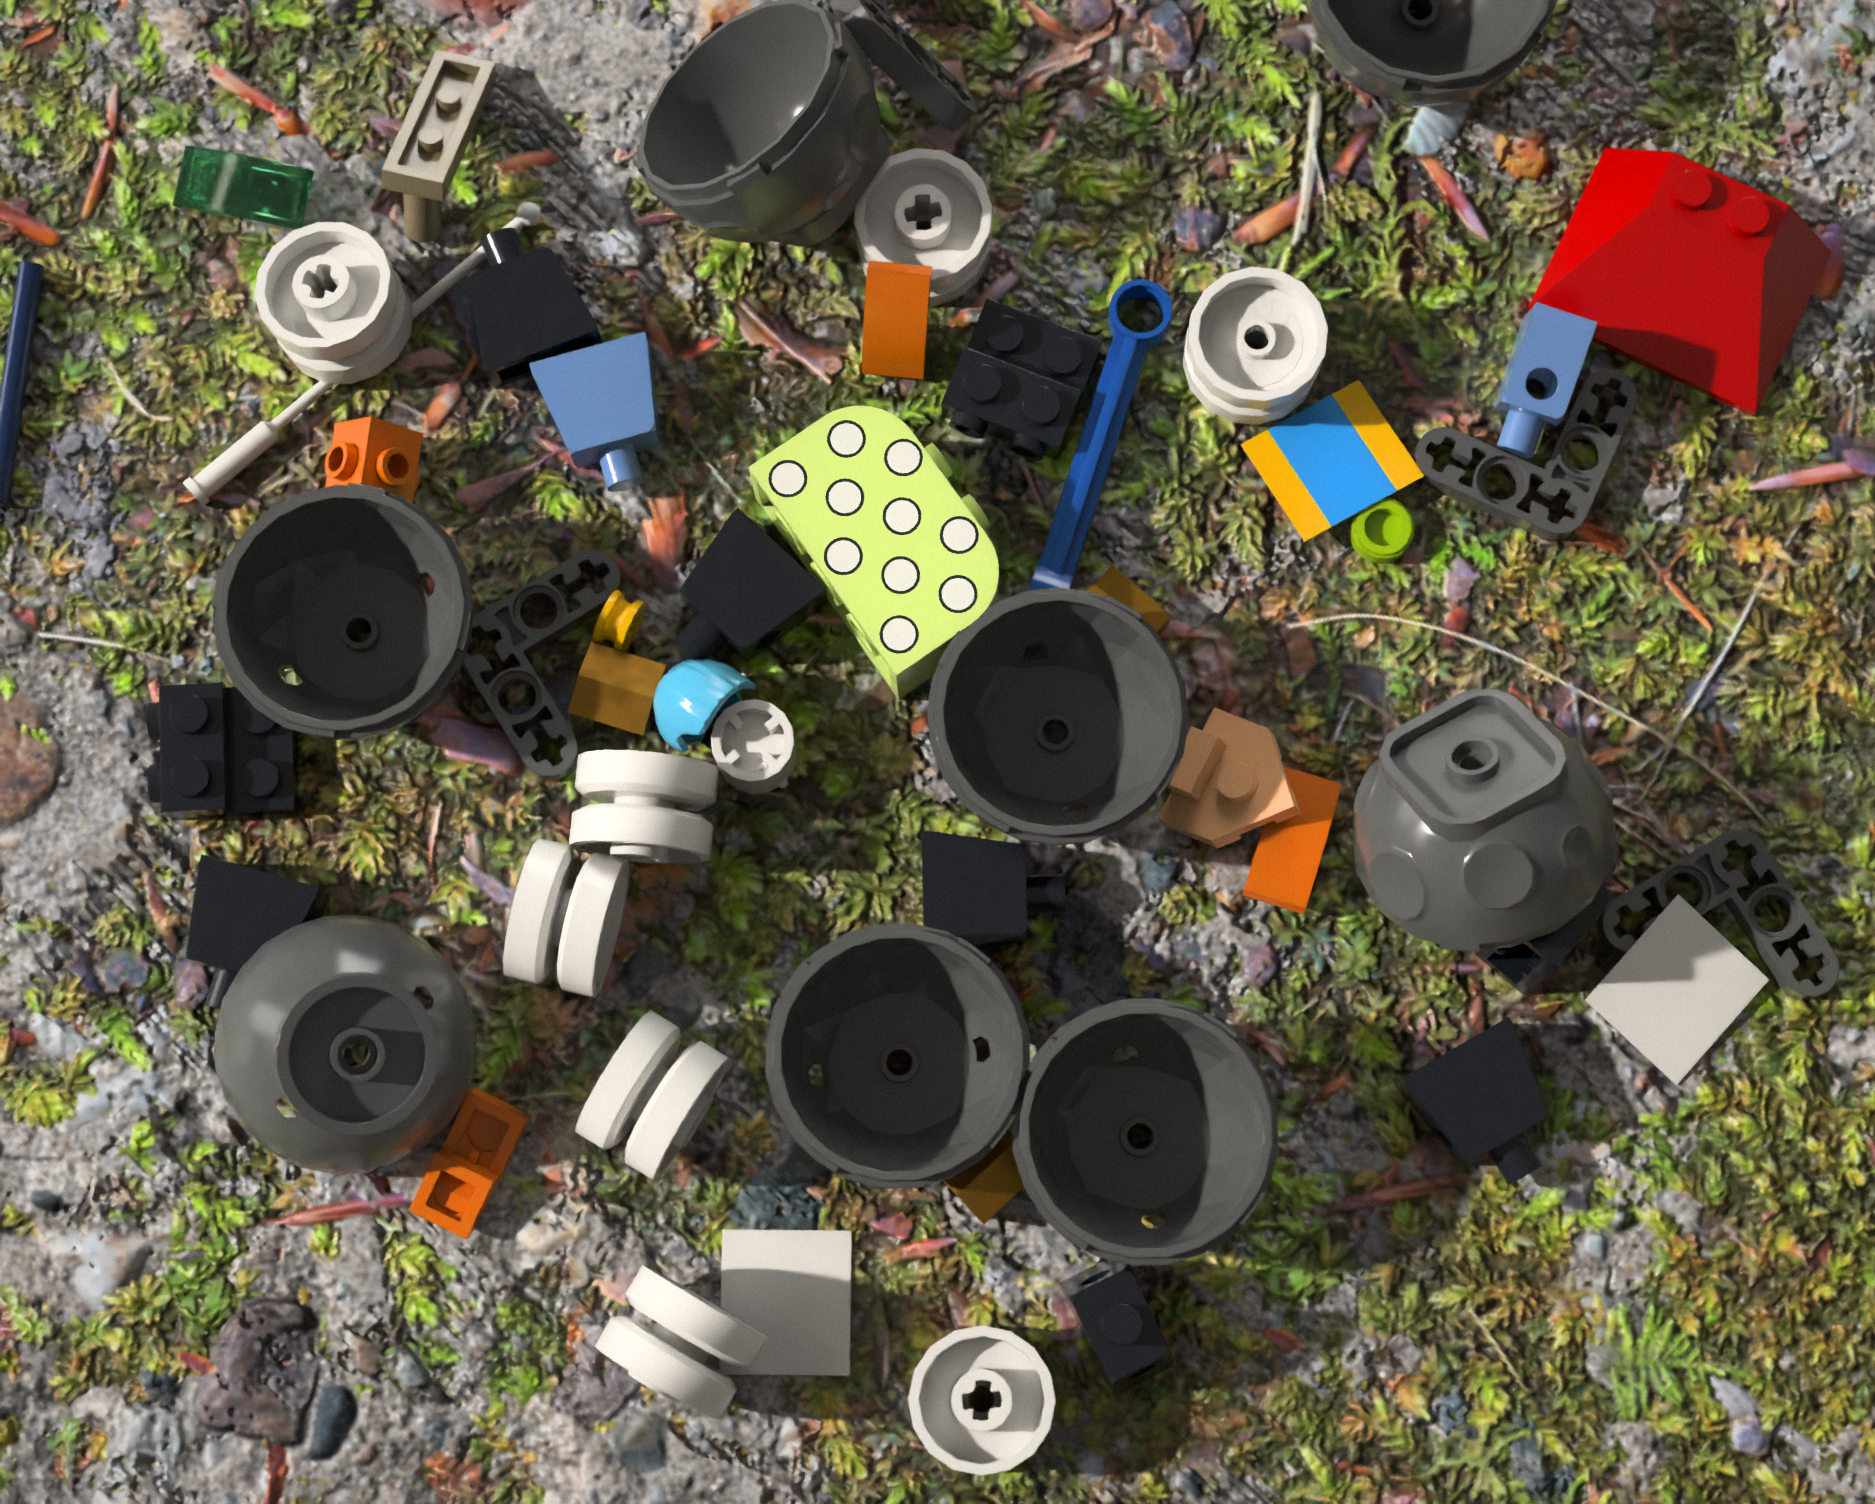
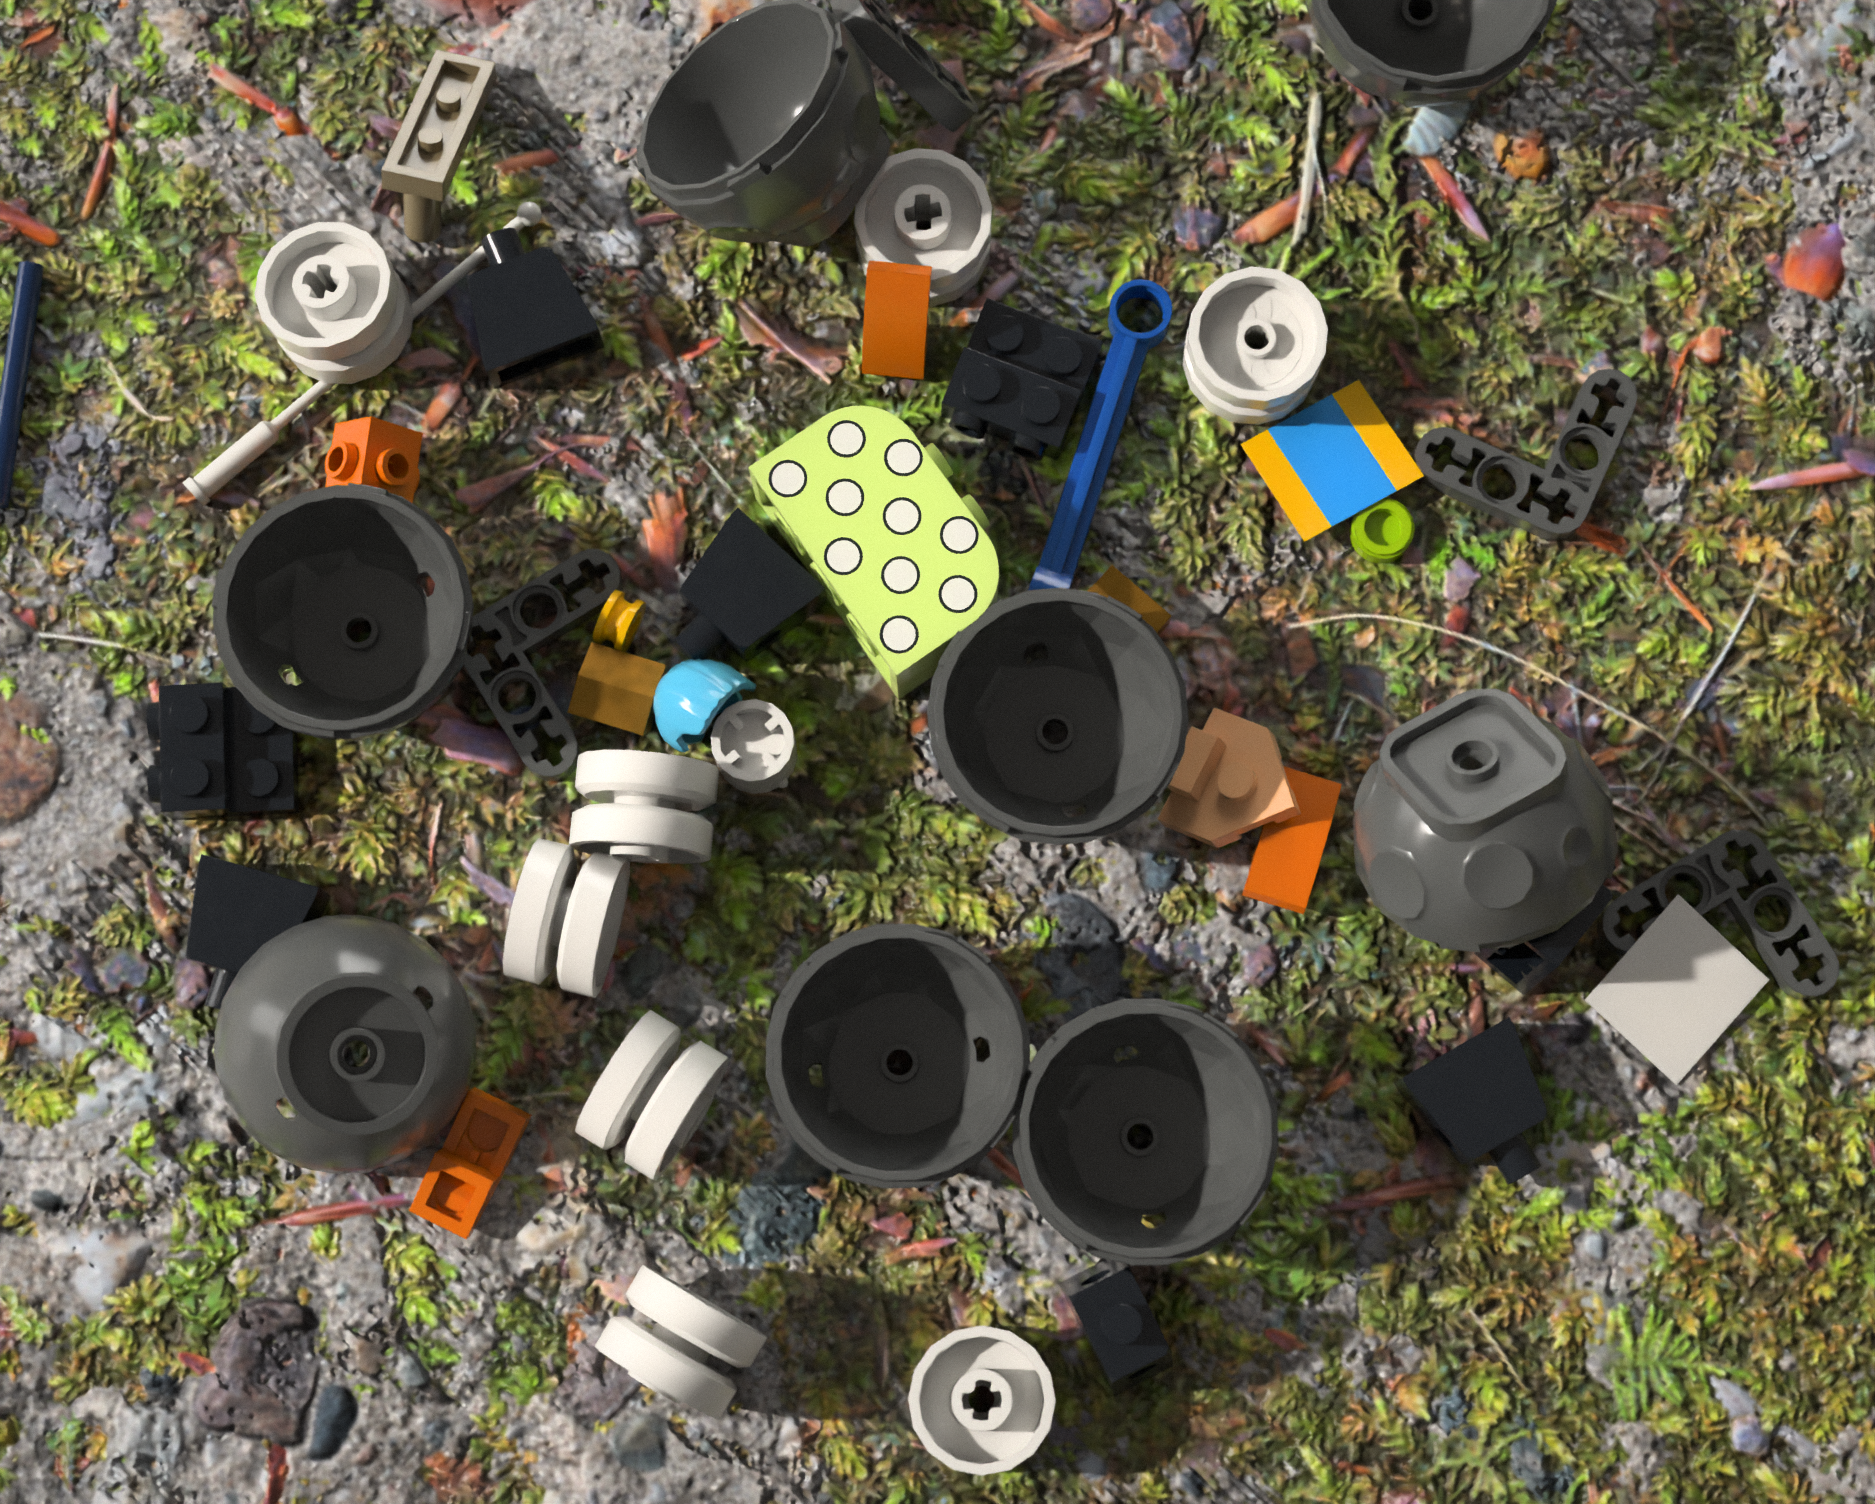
clear green slope [172,145,314,231] -> none
medium blue torso [529,332,661,492] -> none
white sticker [719,1229,852,1376] -> none
black torso [921,831,1065,951] -> none
pearl gold piece [942,1130,1024,1224] -> none
medium blue torso [1493,302,1598,458] -> none
red slope [1527,148,1831,416] -> none

